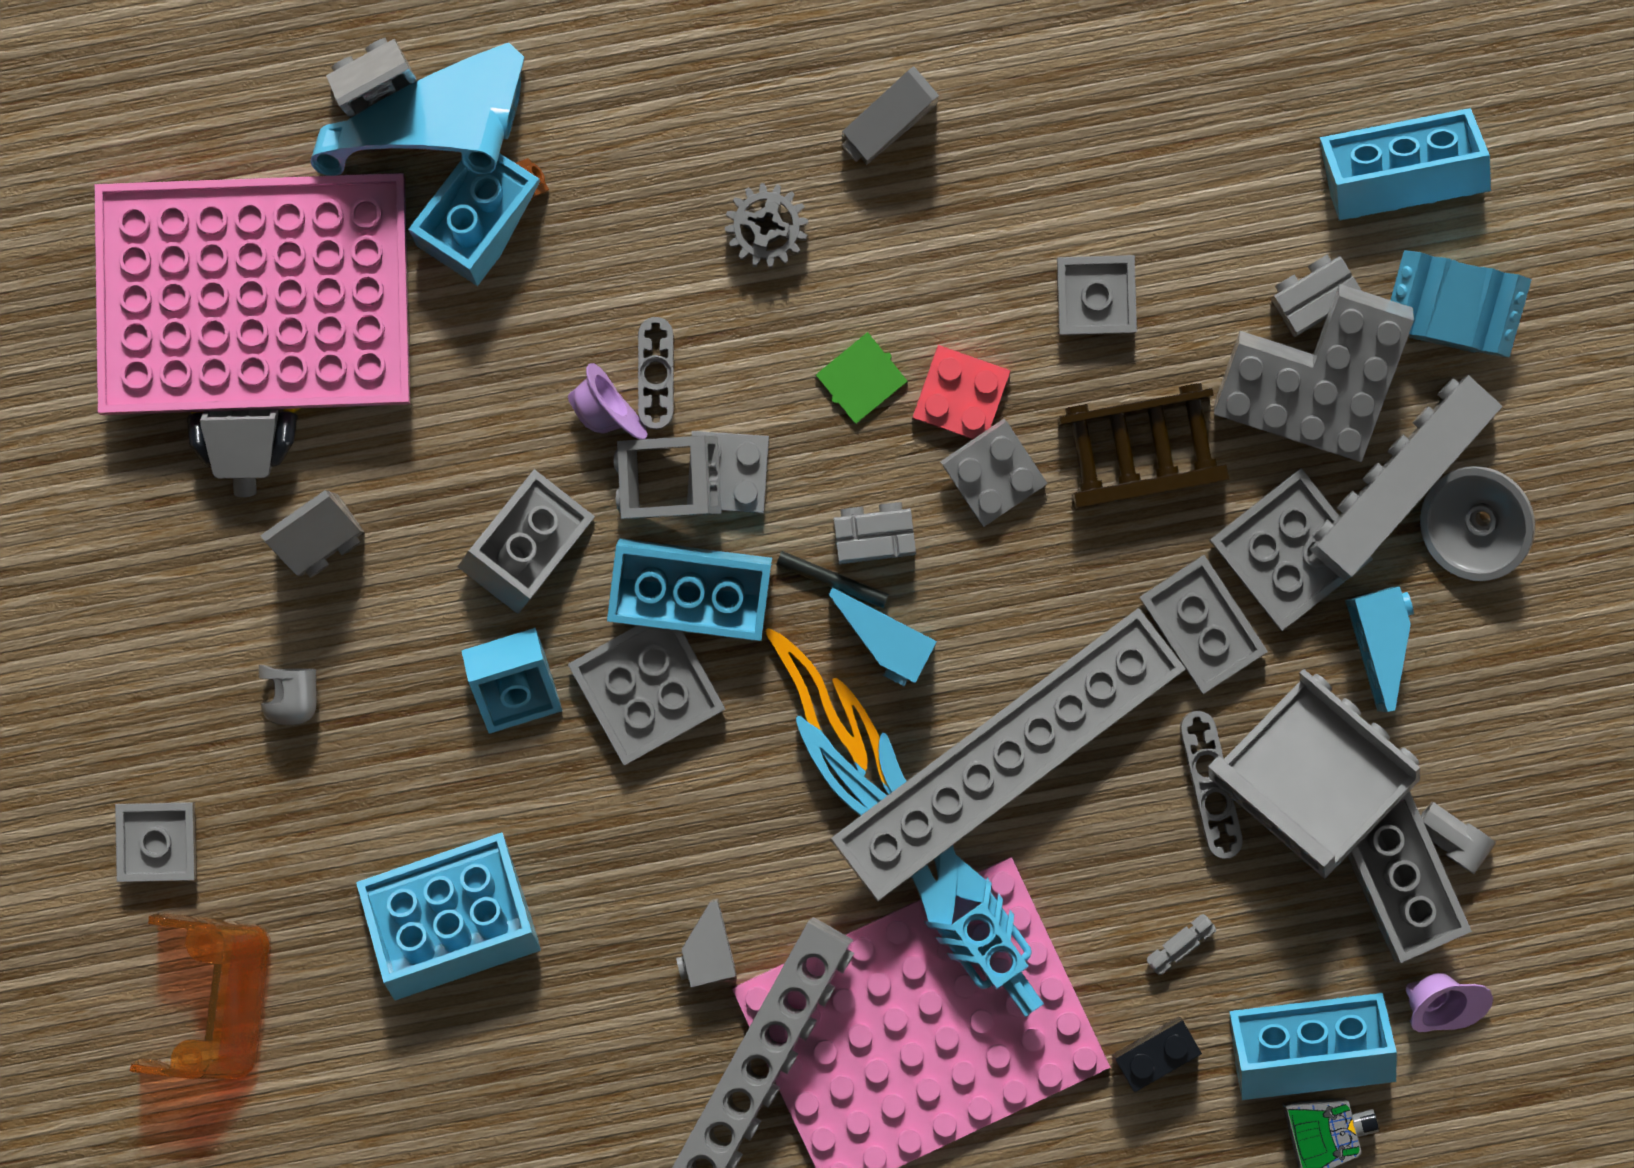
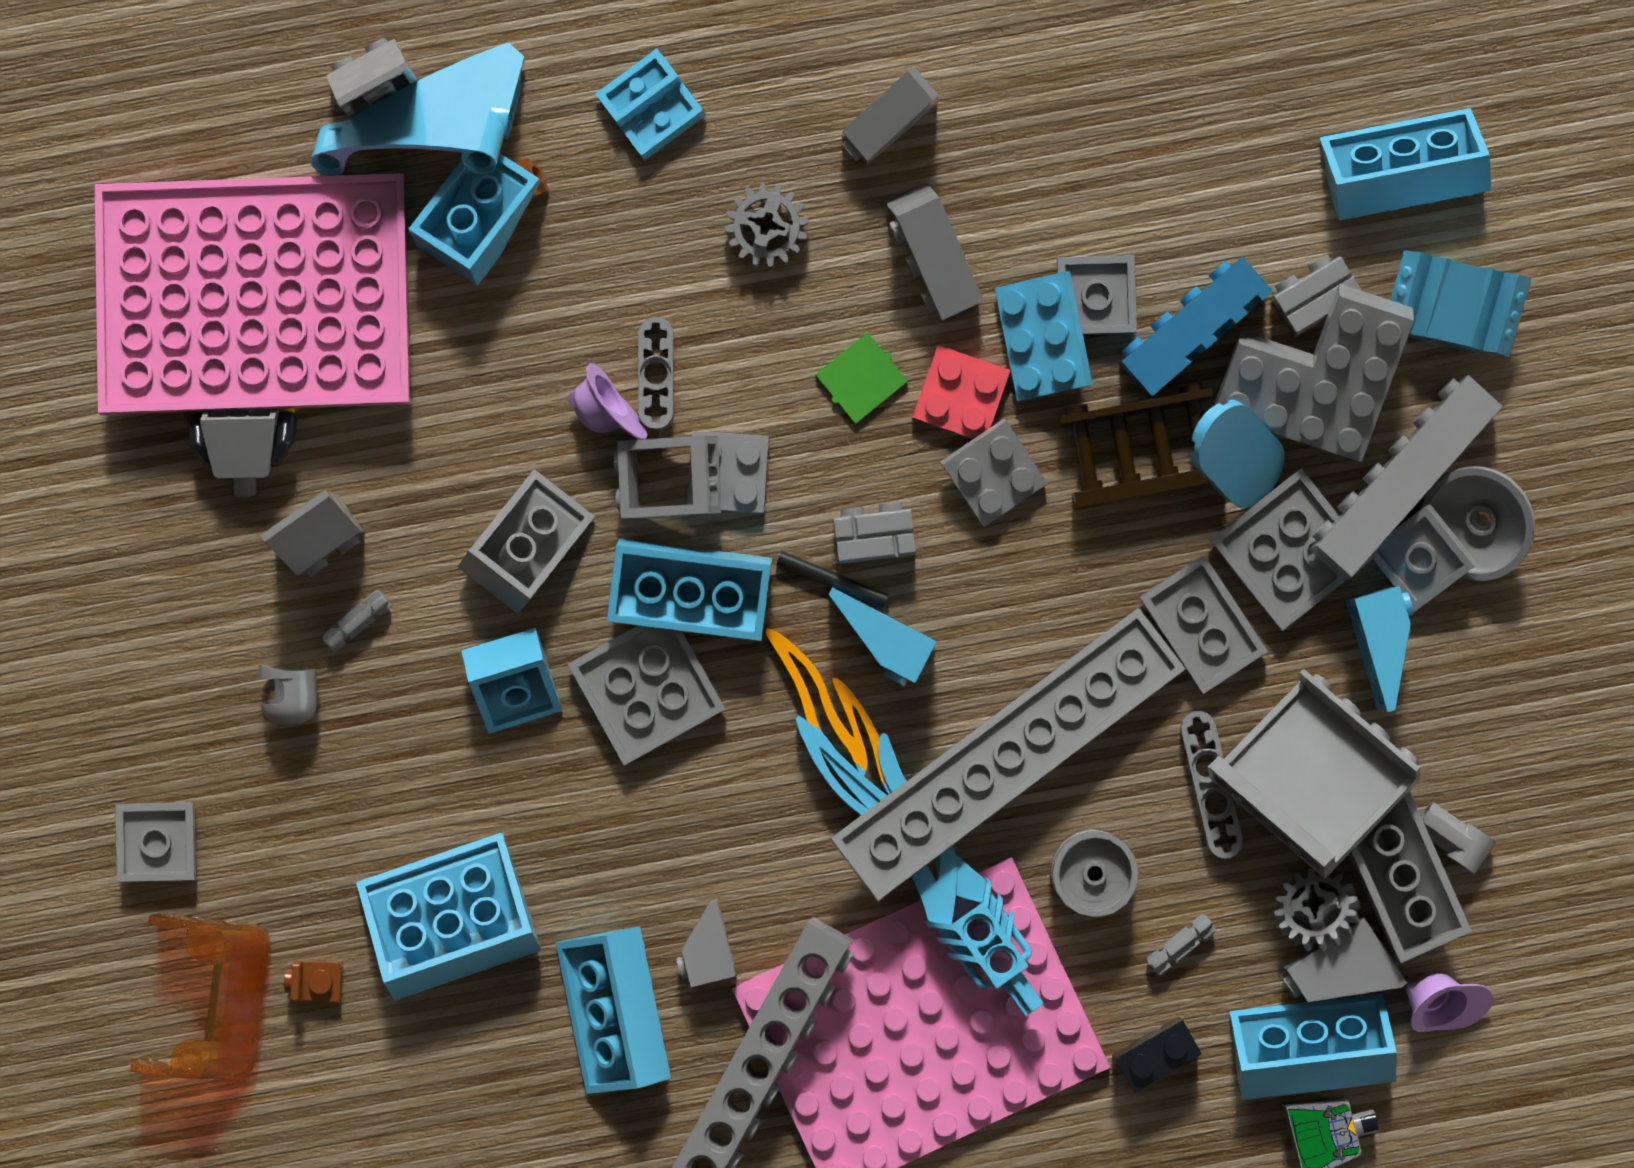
none -> dark orange bracket [284,960,343,1002]
none -> light grey axle [321,590,391,652]
none -> medium azure slope [556,926,671,1094]
none -> medium azure slope [595,48,706,161]
none -> light grey wedge [885,183,984,320]
none -> medium azure plate [995,271,1093,401]
none -> light grey wheel [1050,829,1139,917]
none -> dark azure wedge [1119,256,1273,398]
none -> medium azure tile [1190,399,1285,508]
none -> light grey gear [1274,868,1361,952]
none -> light grey slope [1283,916,1407,1002]
none -> light grey plate [1371,503,1477,611]

